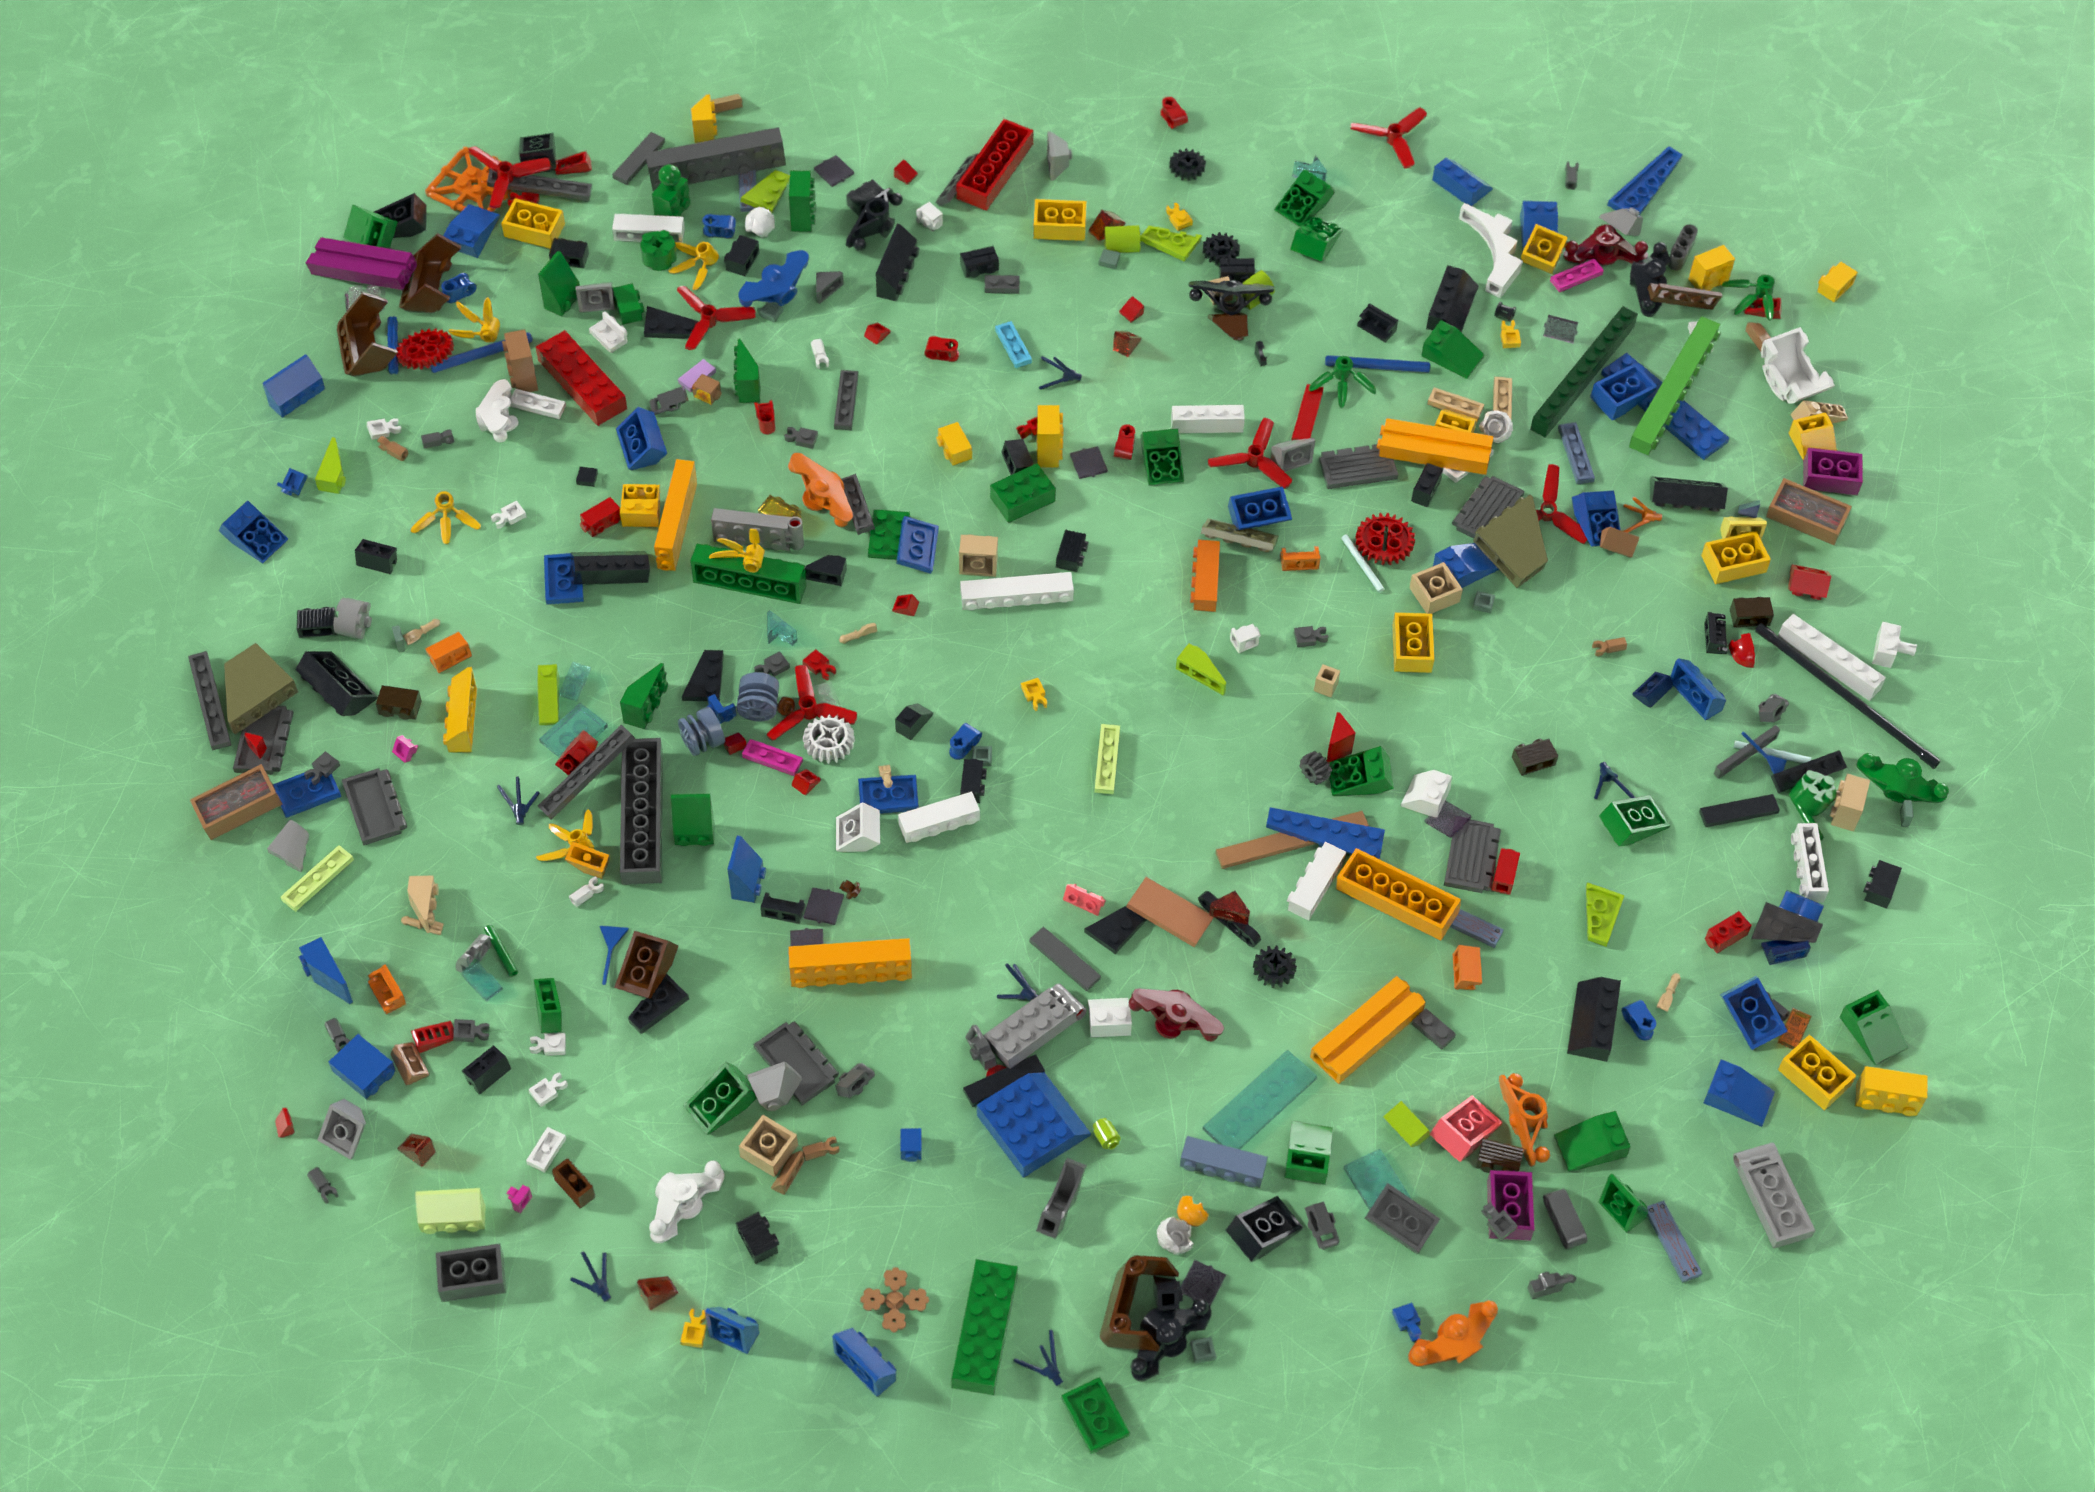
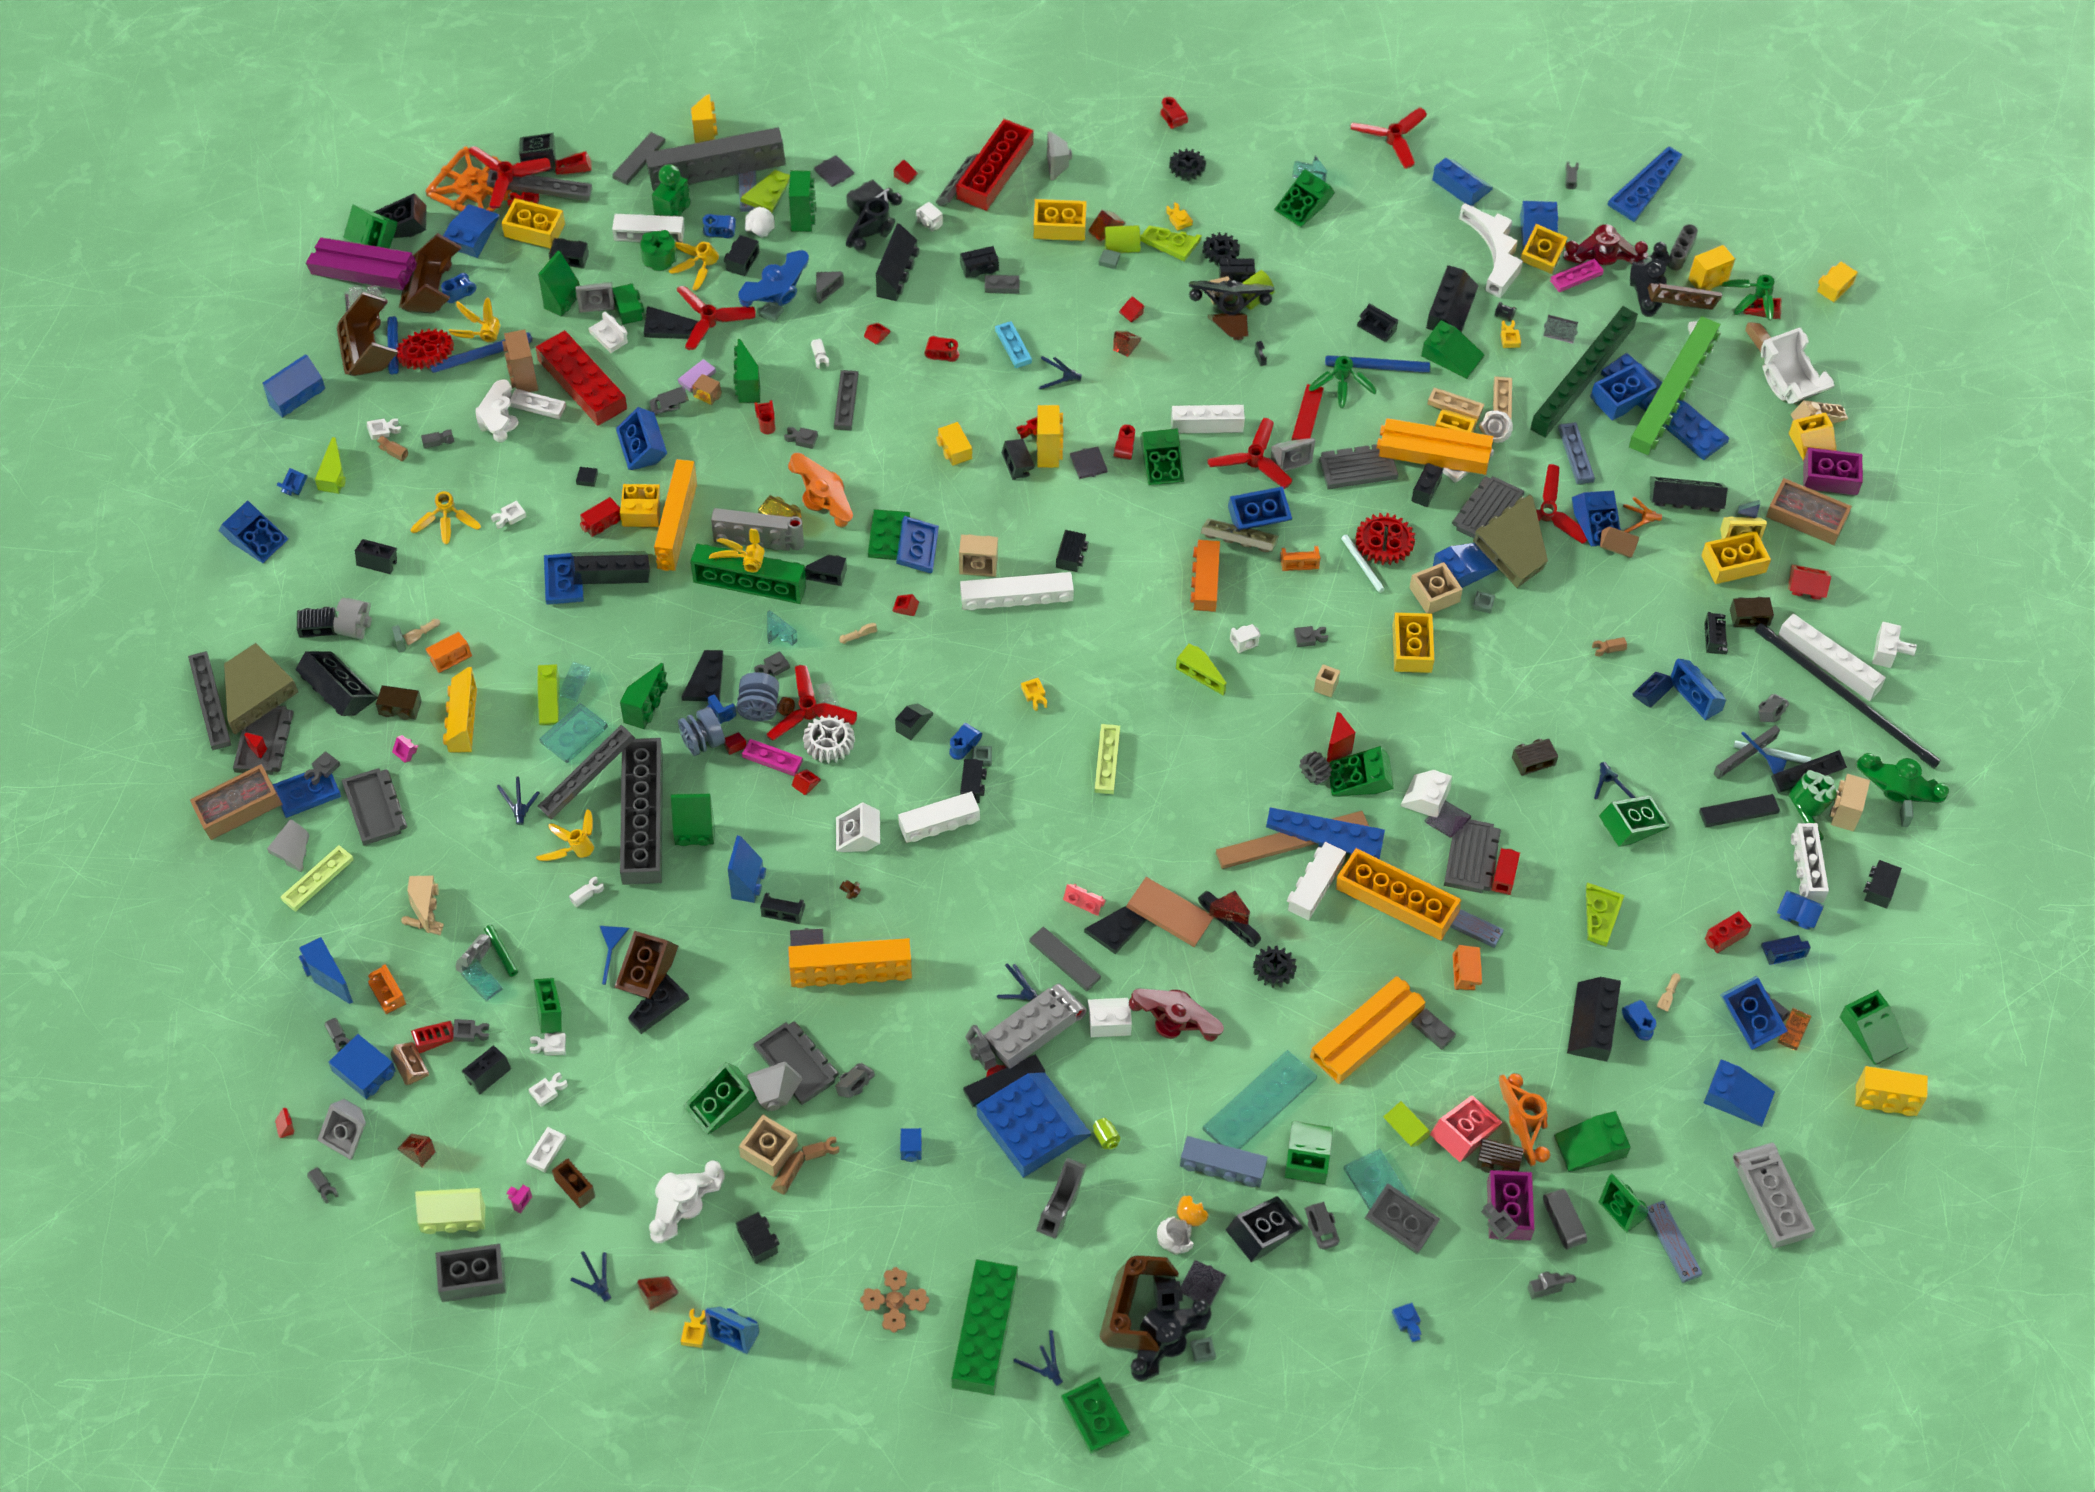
red slope [555,730,598,776] -> none
light orange slope [565,842,609,879] -> none
medium nougat slope [711,94,743,113] -> none
red plate [802,649,836,681] -> none
piece [803,887,844,925] -> none
blue slope [832,1328,896,1397] -> none
dark grey tile [841,474,875,535] -> none
blue tile [858,775,919,814] -> none
tan piece [878,765,893,788] -> none
green brick [990,463,1056,523] -> none
green slope [1290,217,1343,262] -> none
orange piece [1408,1300,1498,1367] -> none
light grey slope [1599,208,1643,236] -> none
red brick [1728,633,1755,668] -> none
black wing [1751,902,1823,943] -> none
yellow brick [1778,1034,1857,1111] -> none

